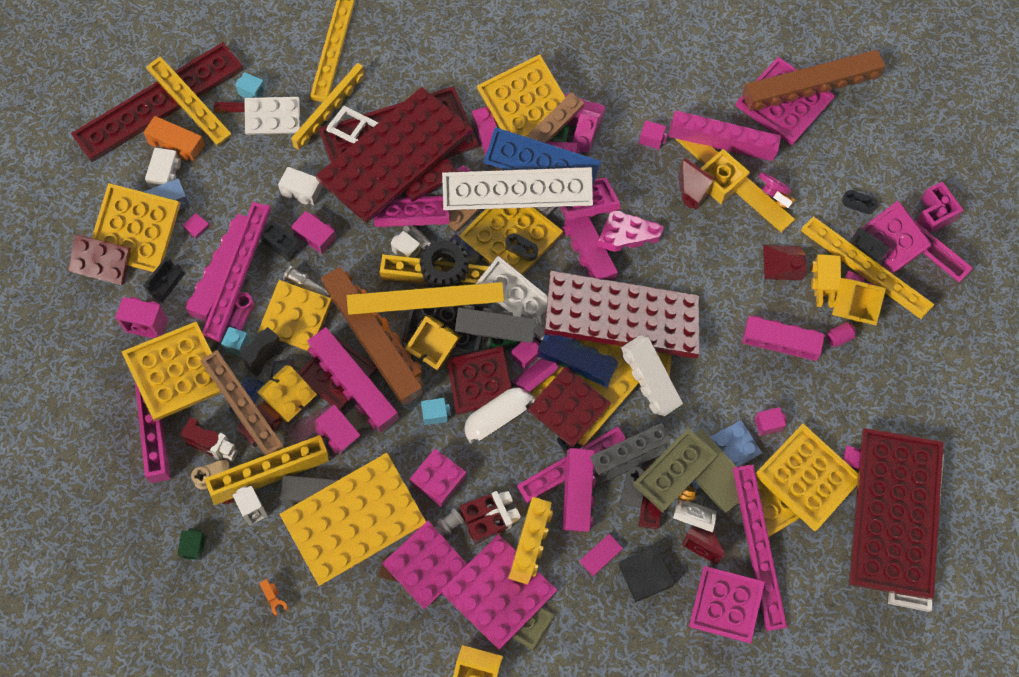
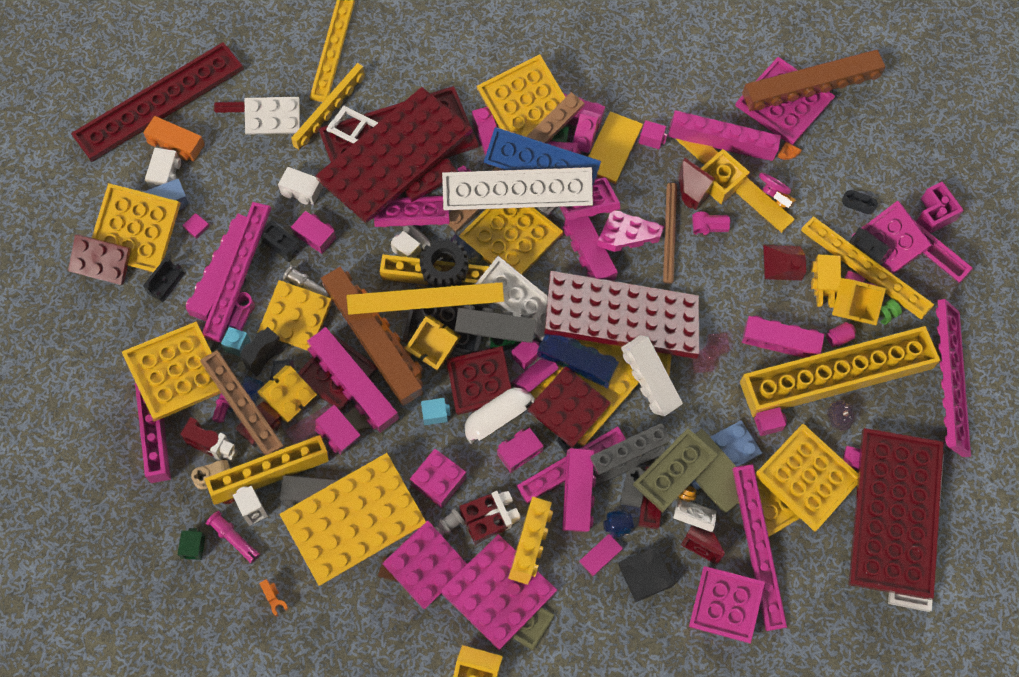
dark pink brick [115,297,169,338] -> none
yellow plate [146,56,232,147] -> none
medium azure brick [236,72,266,98] -> none
black beam [505,233,538,261] -> none
none -> dark pink pin [206,511,260,564]
none -> dark pink axle [212,393,231,423]
none -> dark pink brick [497,428,544,473]
none -> yellow tile [588,111,643,184]
none -> clear blue head [603,509,634,538]
none -> medium nougat axle [663,183,677,284]
none -> dark pink piece [692,212,730,235]
none -> clear pink tile [692,333,730,373]
none -> yellow brick [740,326,940,417]
none -> orange tile [777,142,802,160]
none -> head [827,400,856,431]
none -> bright green wheel [879,299,902,325]
none -> dark pink plate [936,299,971,457]

